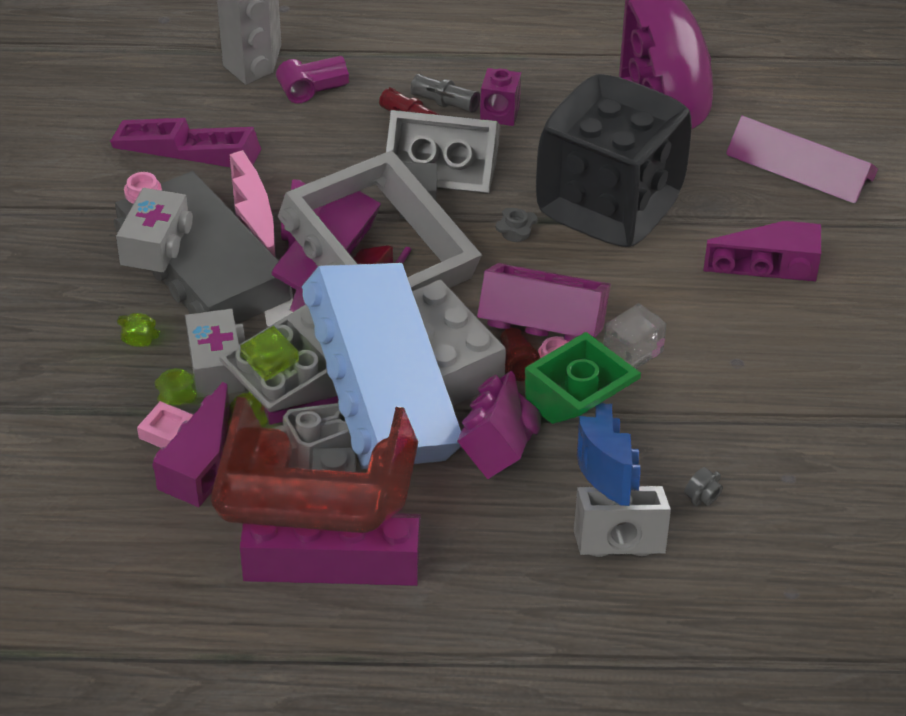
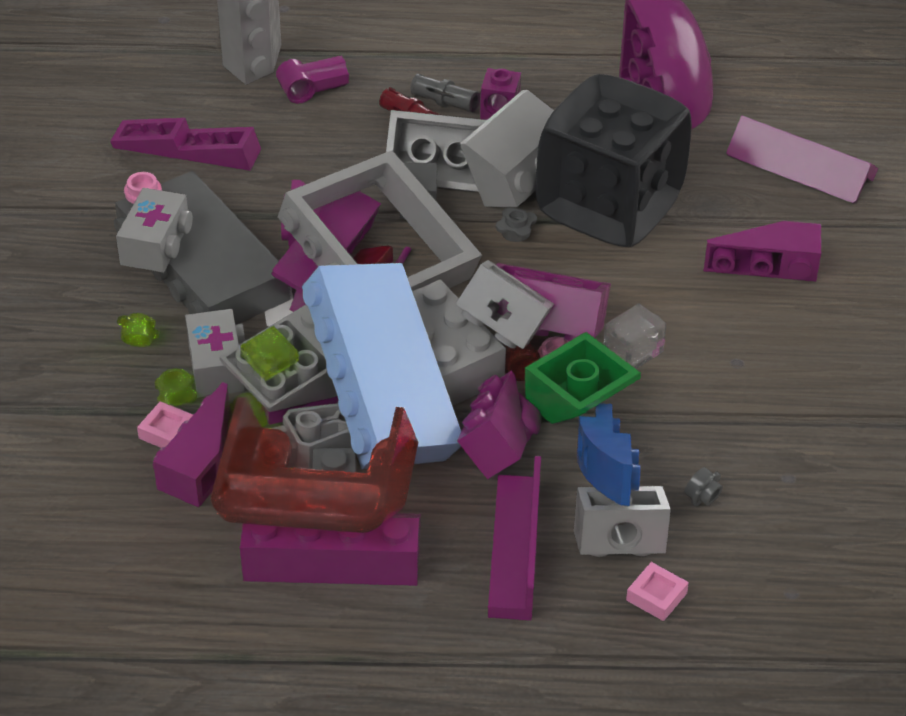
bright pink slope [230,150,276,258] -> none
none -> light grey brick [455,260,554,349]
none -> light grey slope [460,90,554,207]
none -> magenta panel [488,456,541,621]
none -> bright pink plate [626,562,689,621]

